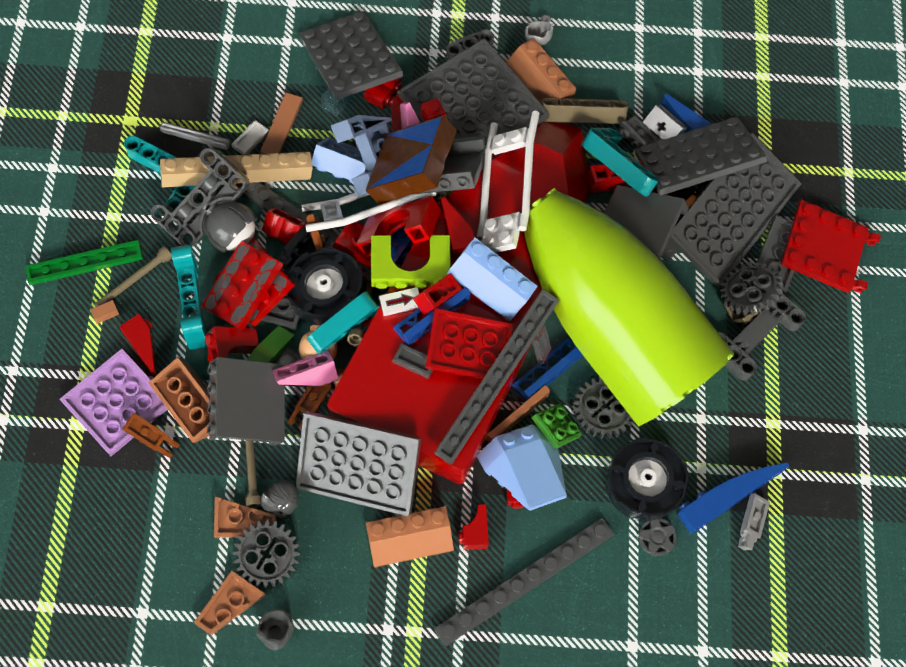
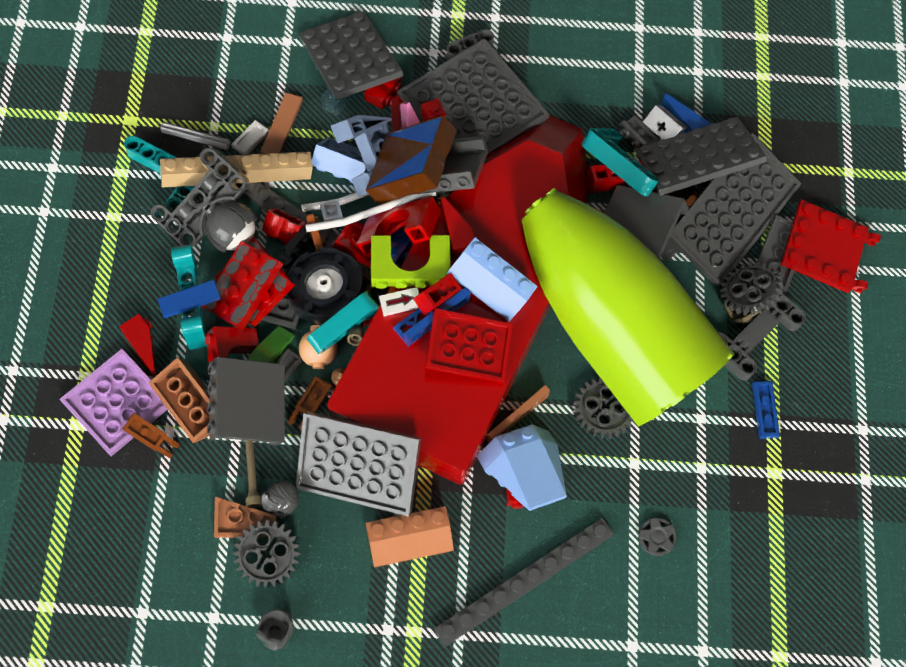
green plate [25,240,143,286] -> none
nougat piece [90,300,119,324] -> none
dark tan piece [95,246,172,307] -> none
nougat wing [194,571,266,636] -> none
bright pink slope [272,351,338,386] -> none
dark grey tile [393,343,433,379] -> none
dark grey plate [434,289,559,465] -> none
red arch [459,504,489,550] -> none
white plate [477,111,539,253] -> none
nougat slope [506,38,576,105] -> none
blue fence [512,338,583,401] -> none
light grey hair [525,15,553,46] -> none
clear tile [532,325,551,364] -> none
bright green tile [532,404,582,449] -> none
dark tan beam [542,98,628,124] -> none
black piece [605,438,689,521] -> none
blue slope [677,463,790,535] -> none
light grey hinge [738,493,770,550] -> none
none -> blue tile [157,280,220,319]
none -> blue tile [752,381,780,439]

